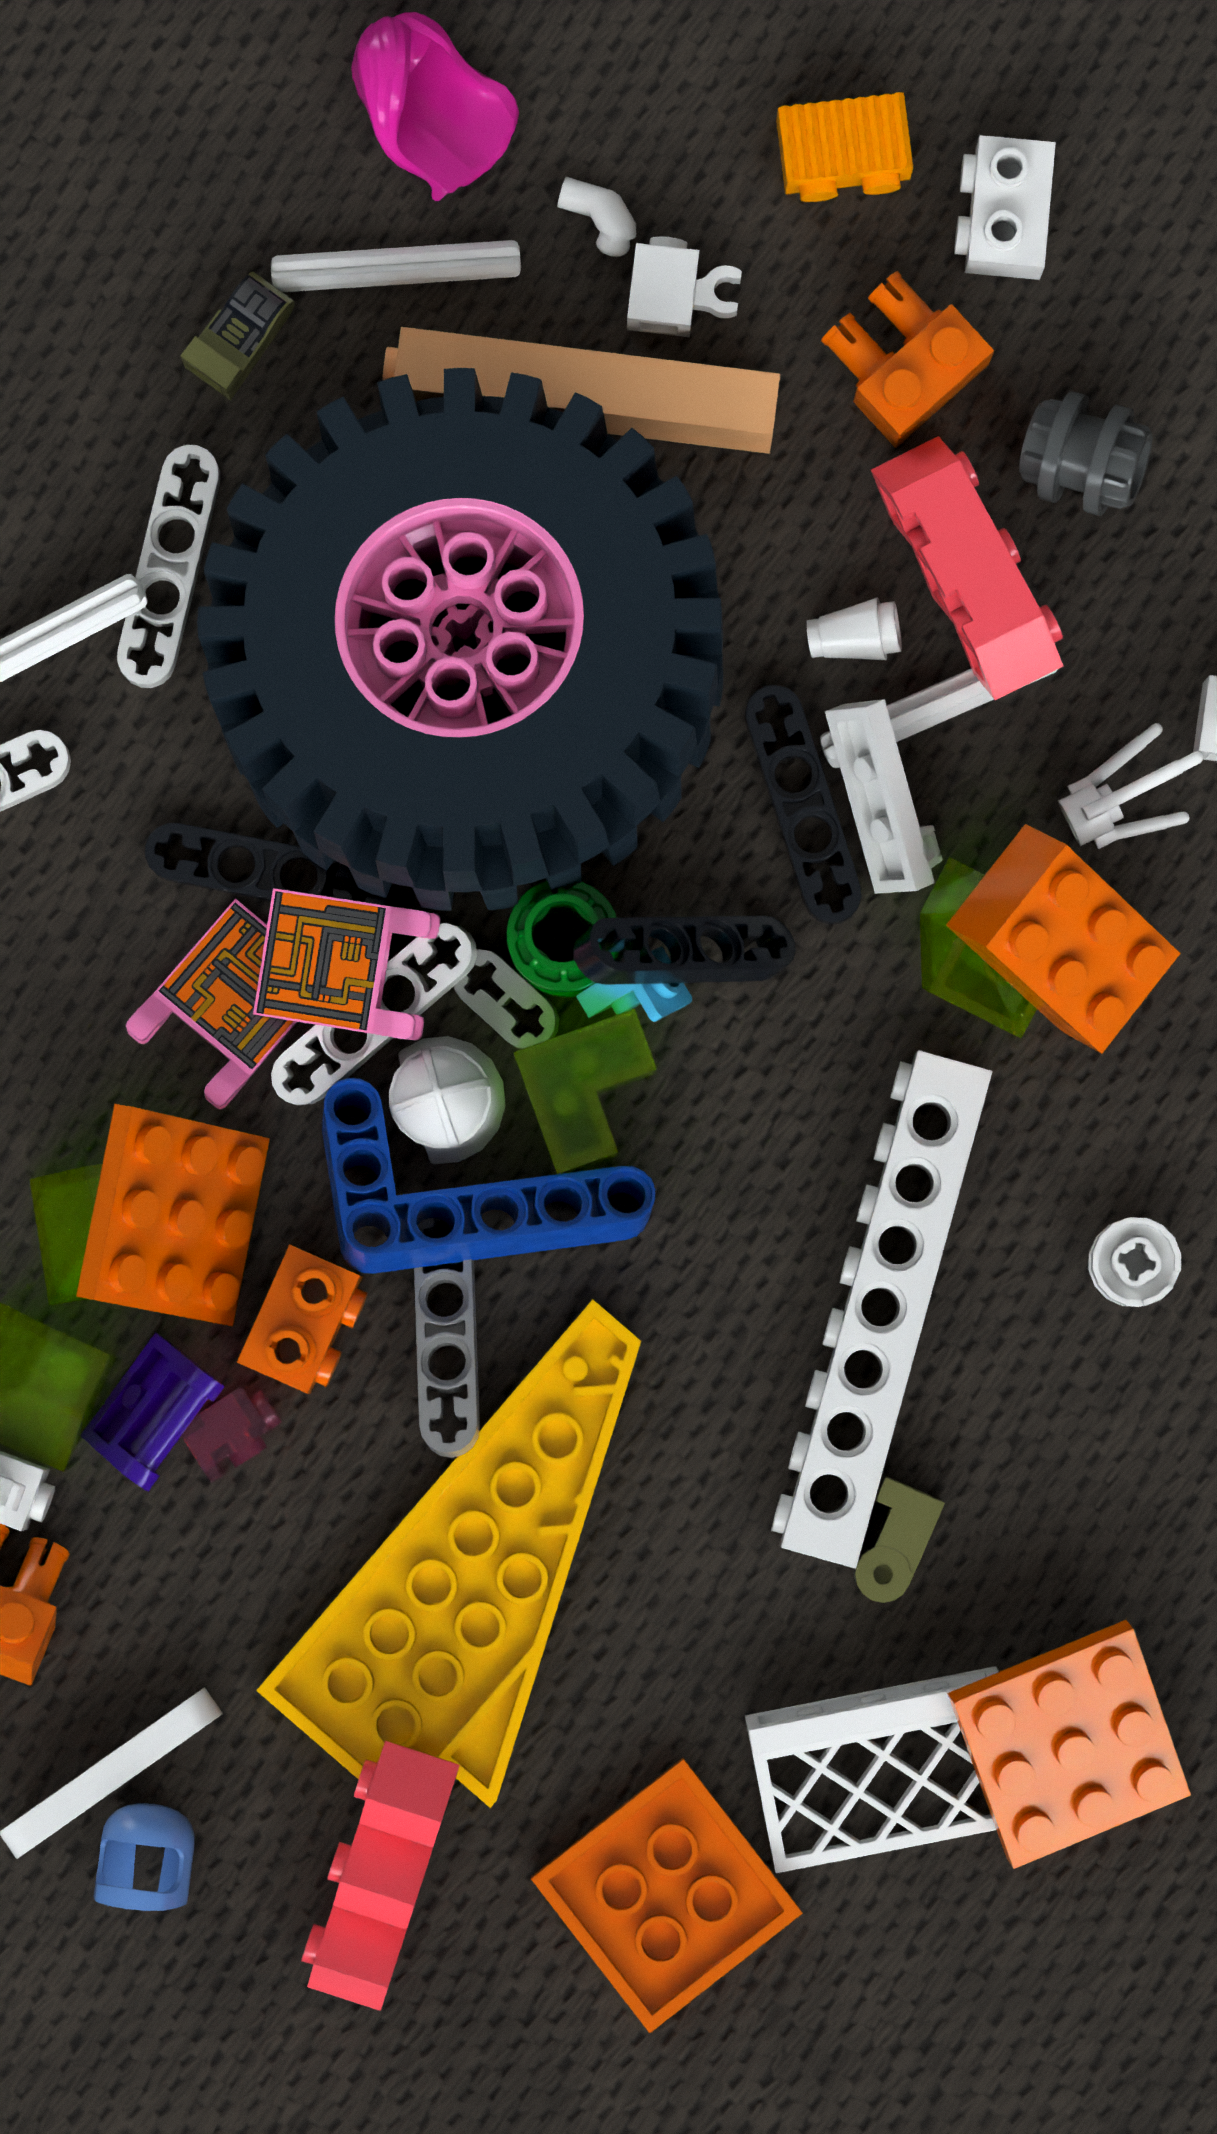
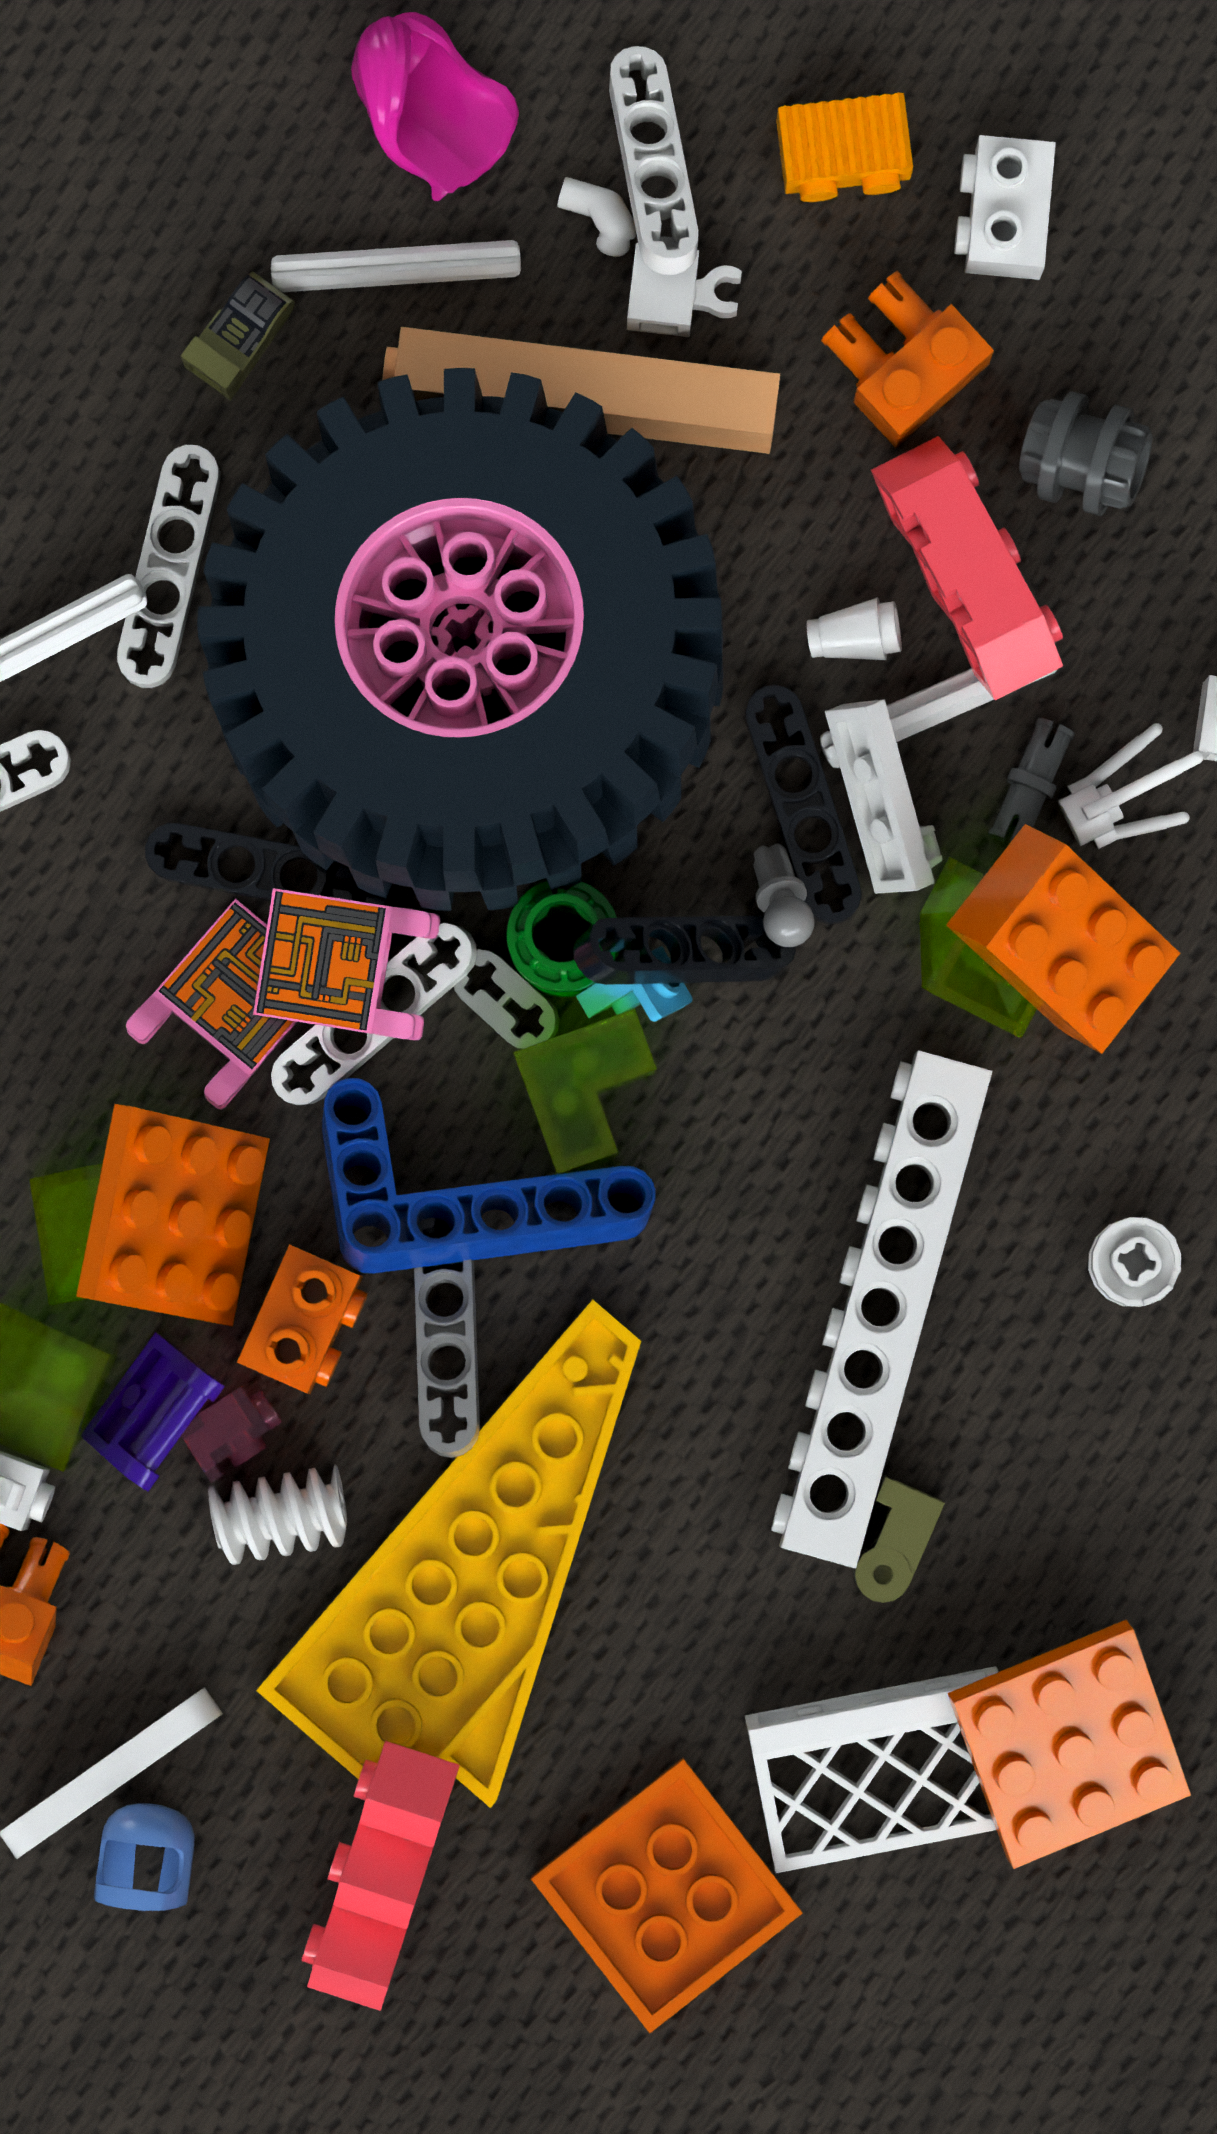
white helmet [389,1036,506,1164] -> none
none -> white piece [208,1464,347,1565]
none -> white beam [609,46,698,275]
none -> light grey axle [753,843,815,947]
none -> dark grey pin [988,718,1075,843]

